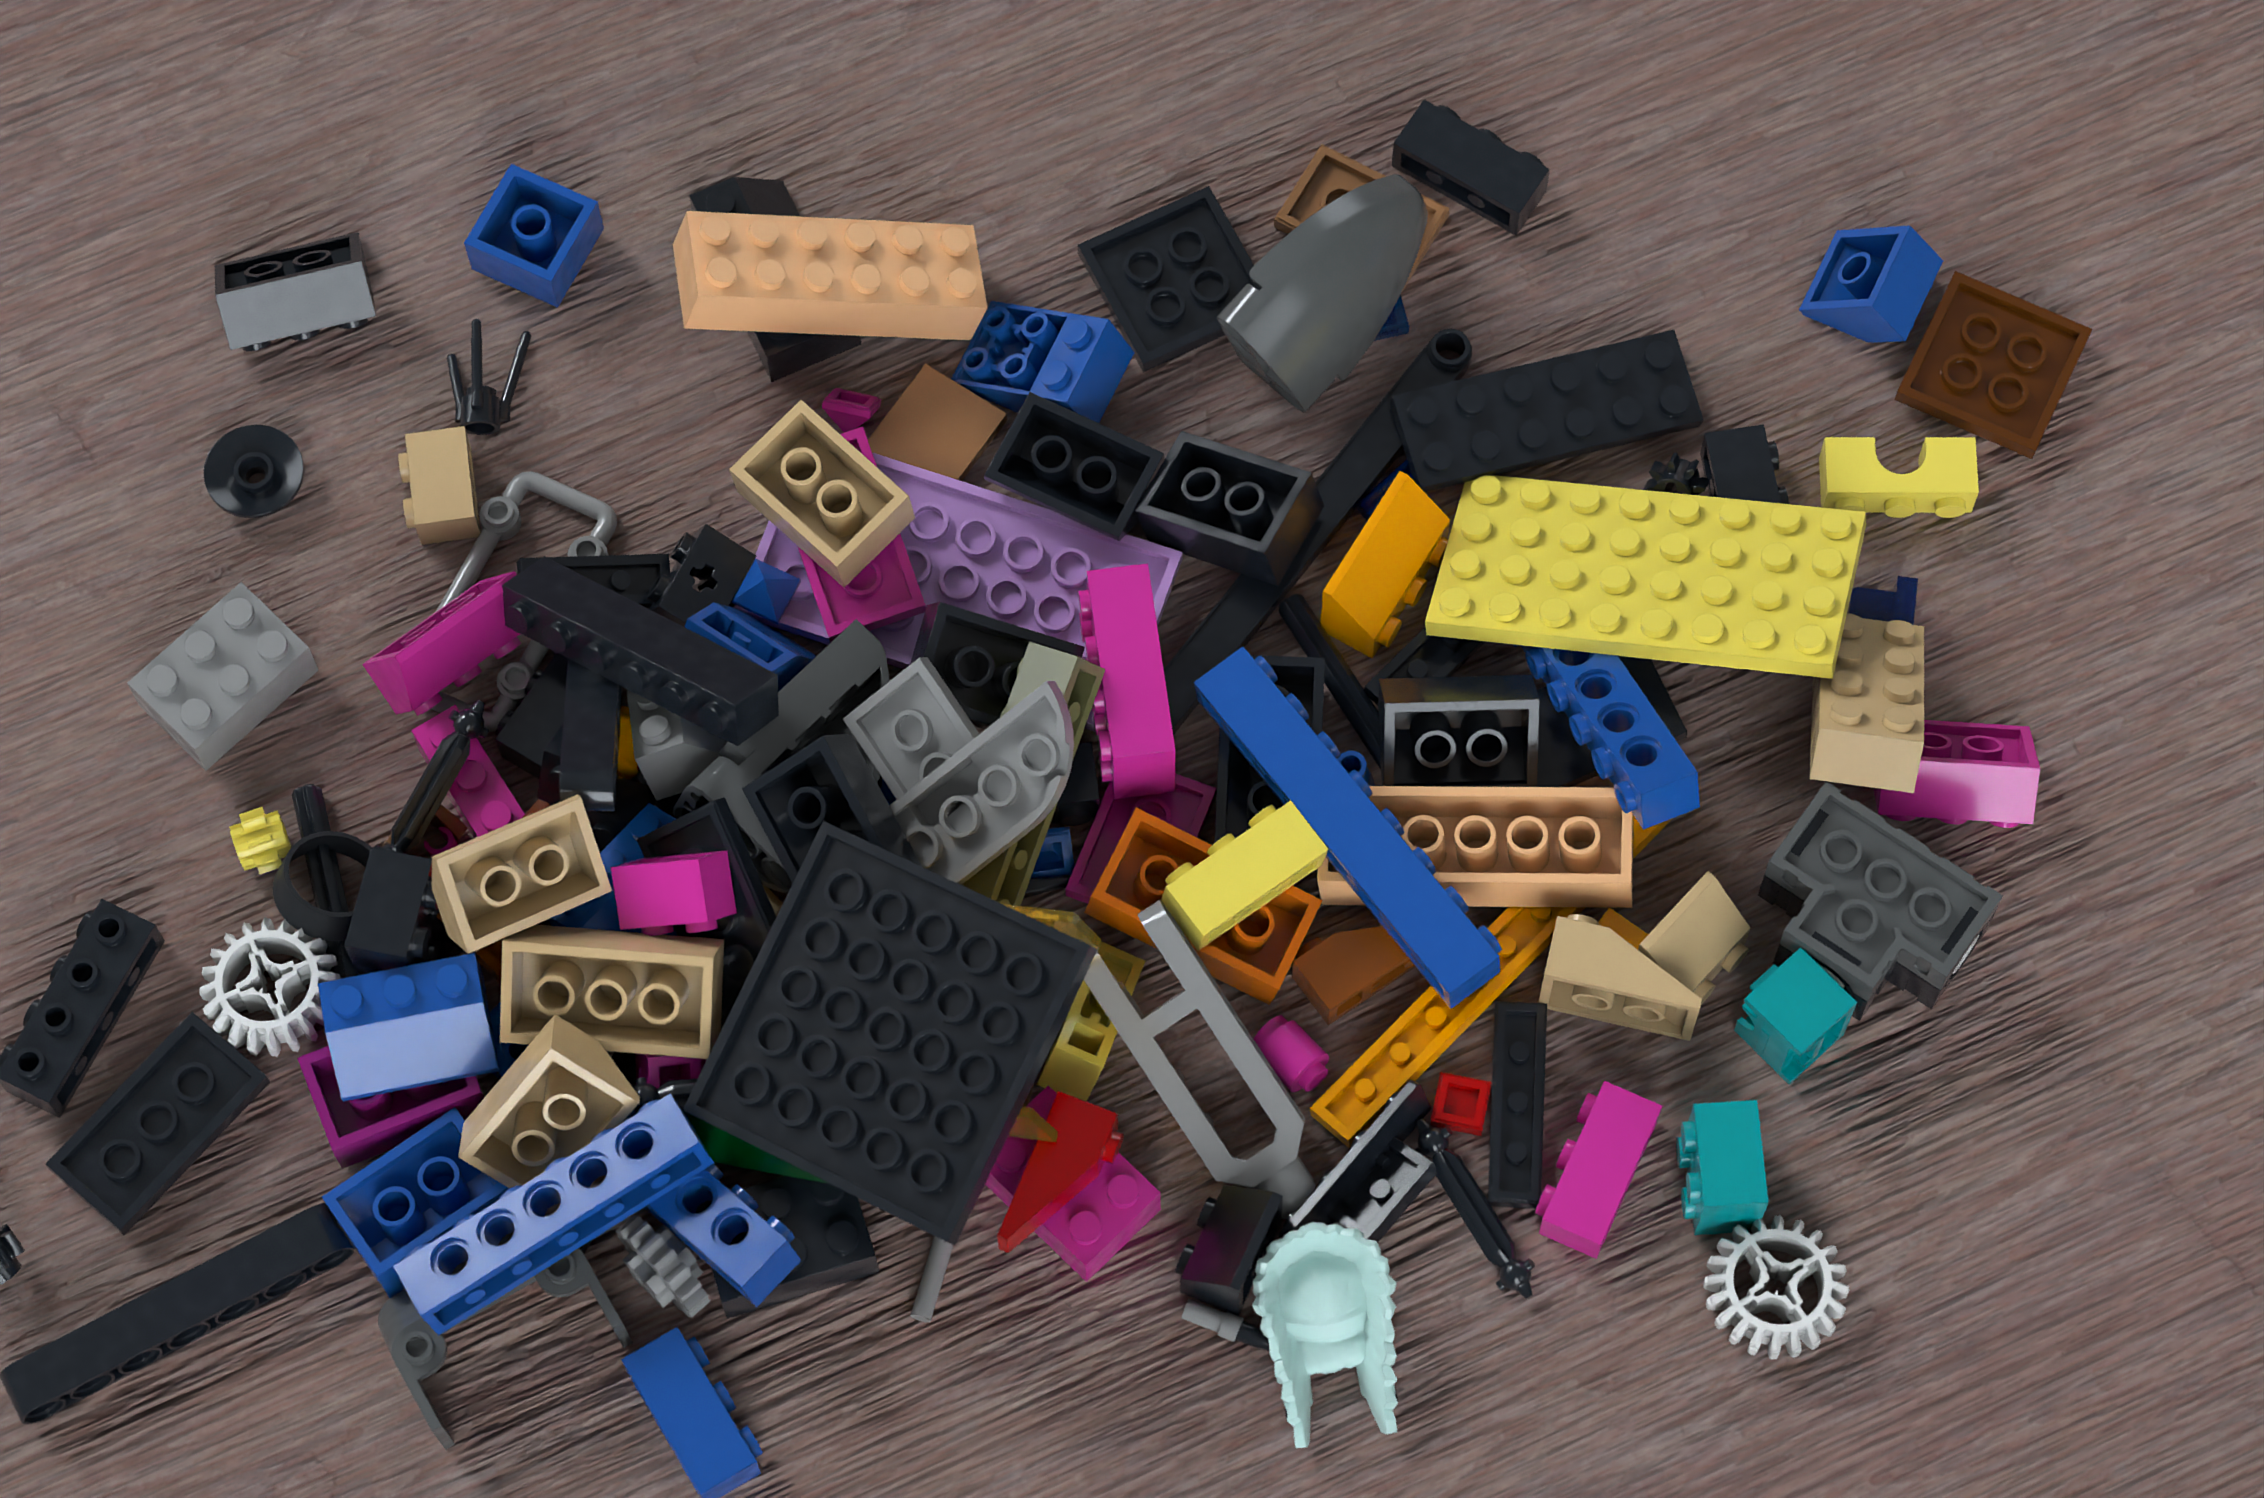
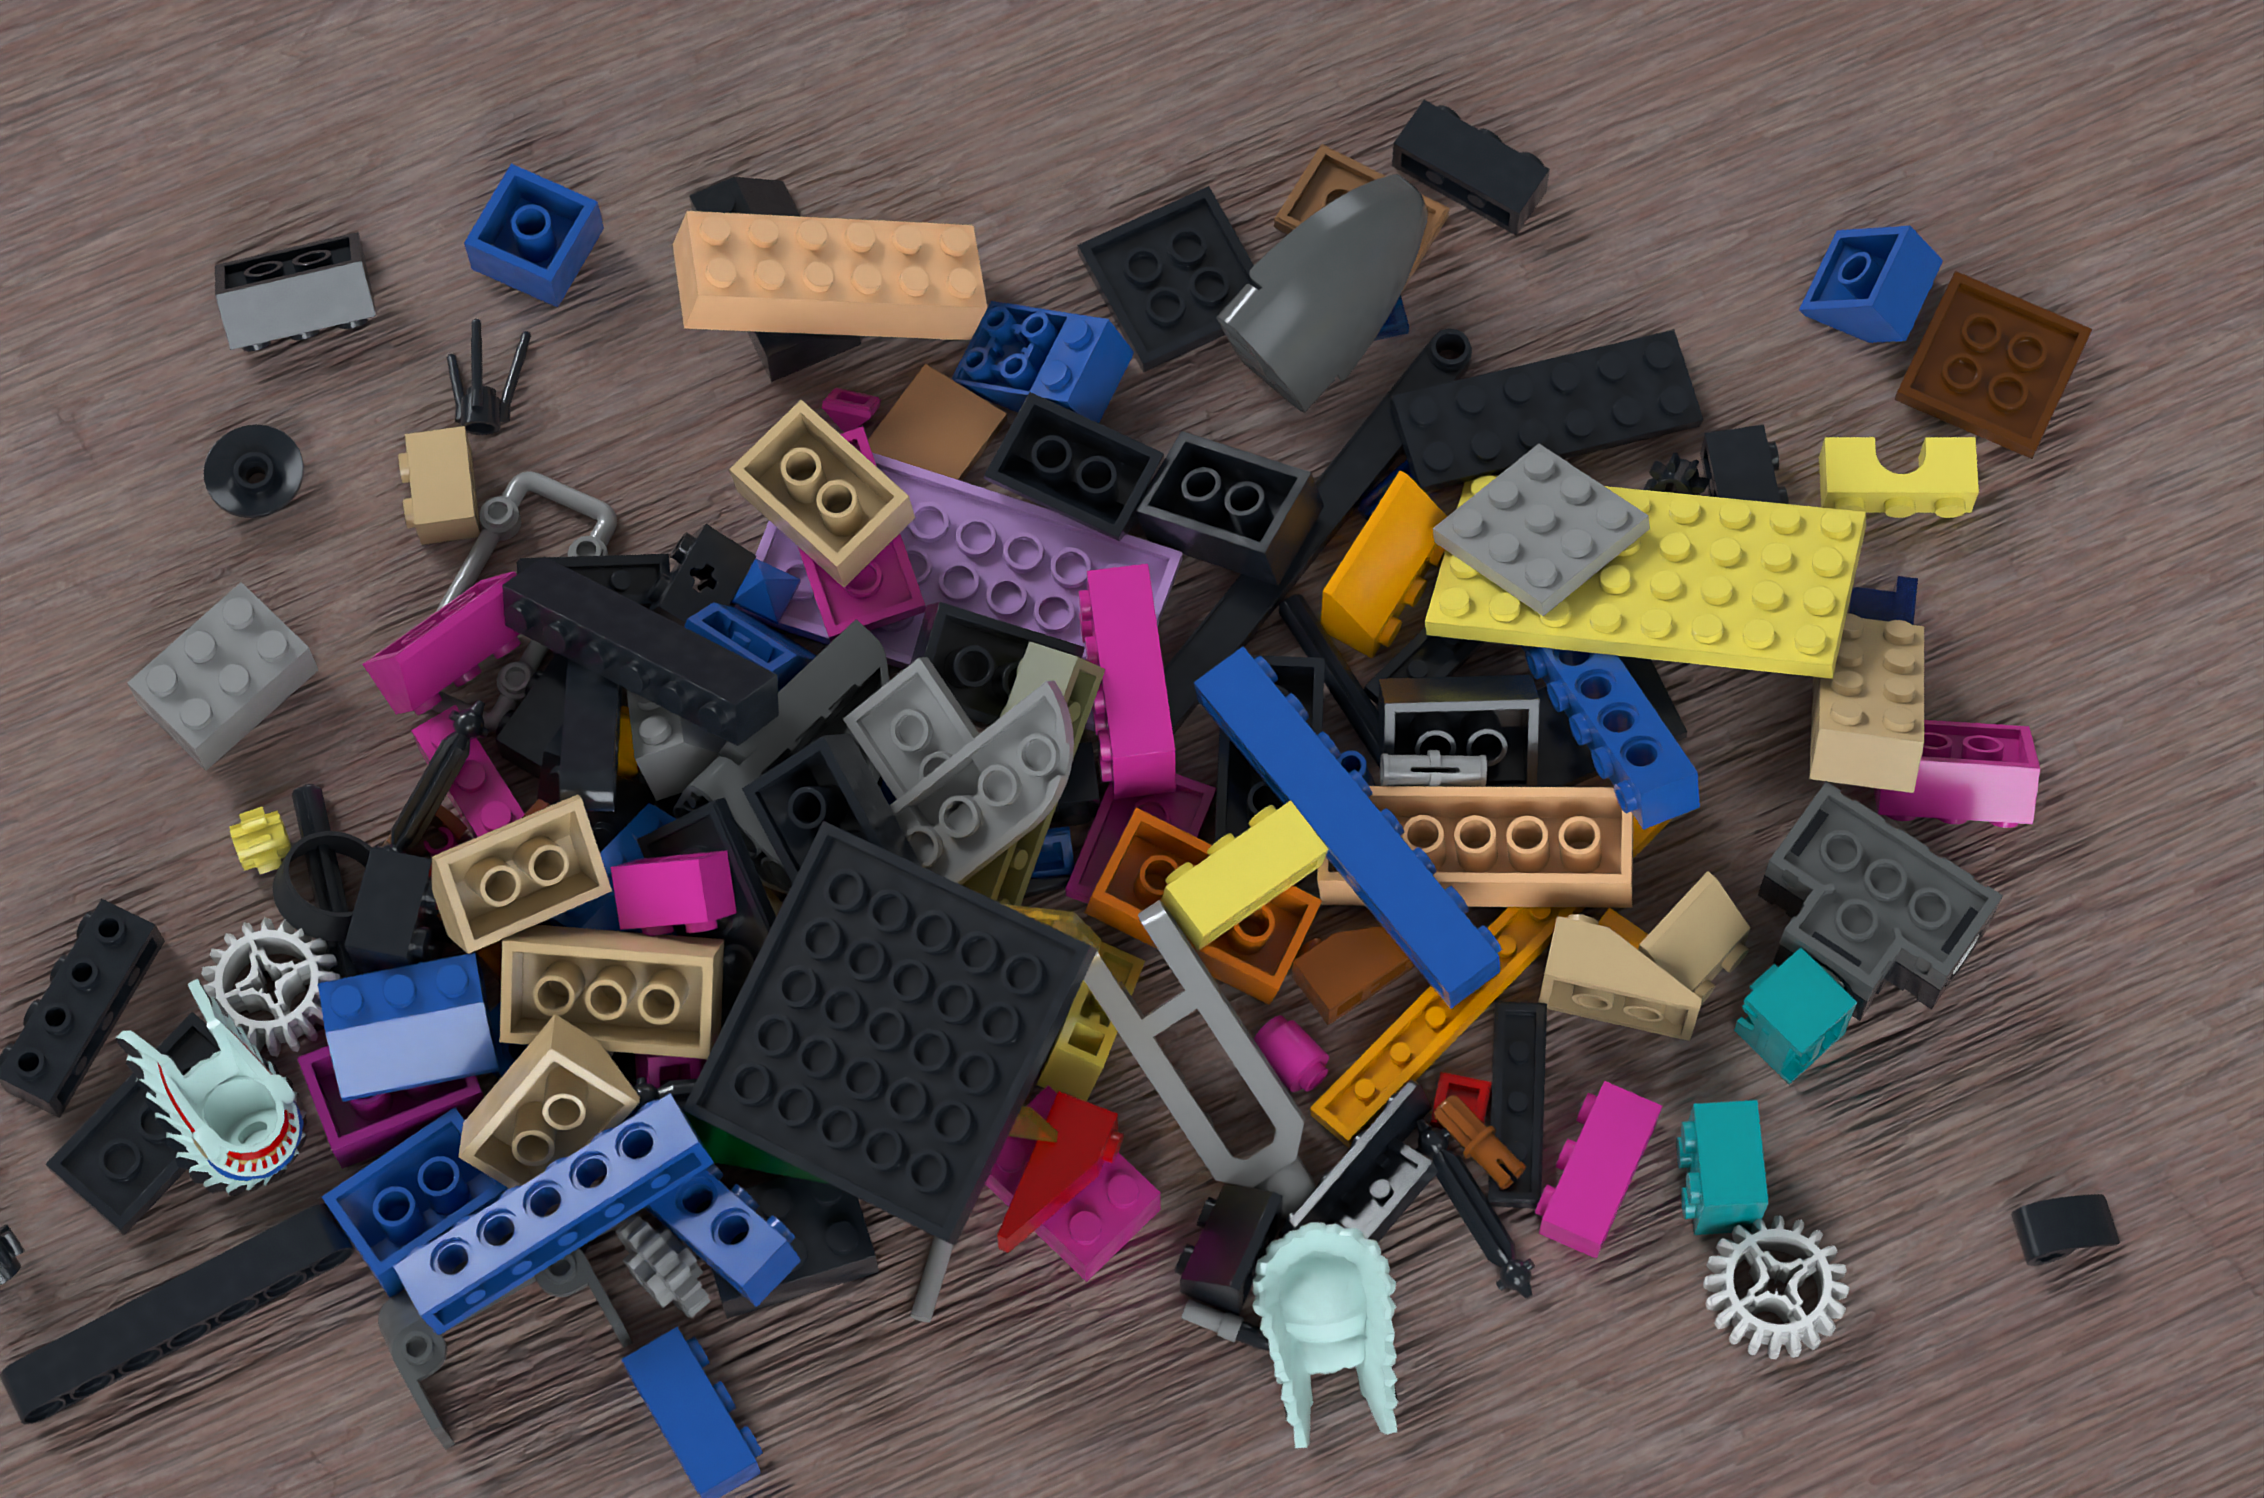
none -> light aqua piece [115,978,307,1196]
none -> light grey pin [1380,750,1487,787]
none -> light grey plate [1433,444,1650,616]
none -> dark orange axle [1434,1095,1526,1190]
none -> black panel [2011,1194,2120,1266]

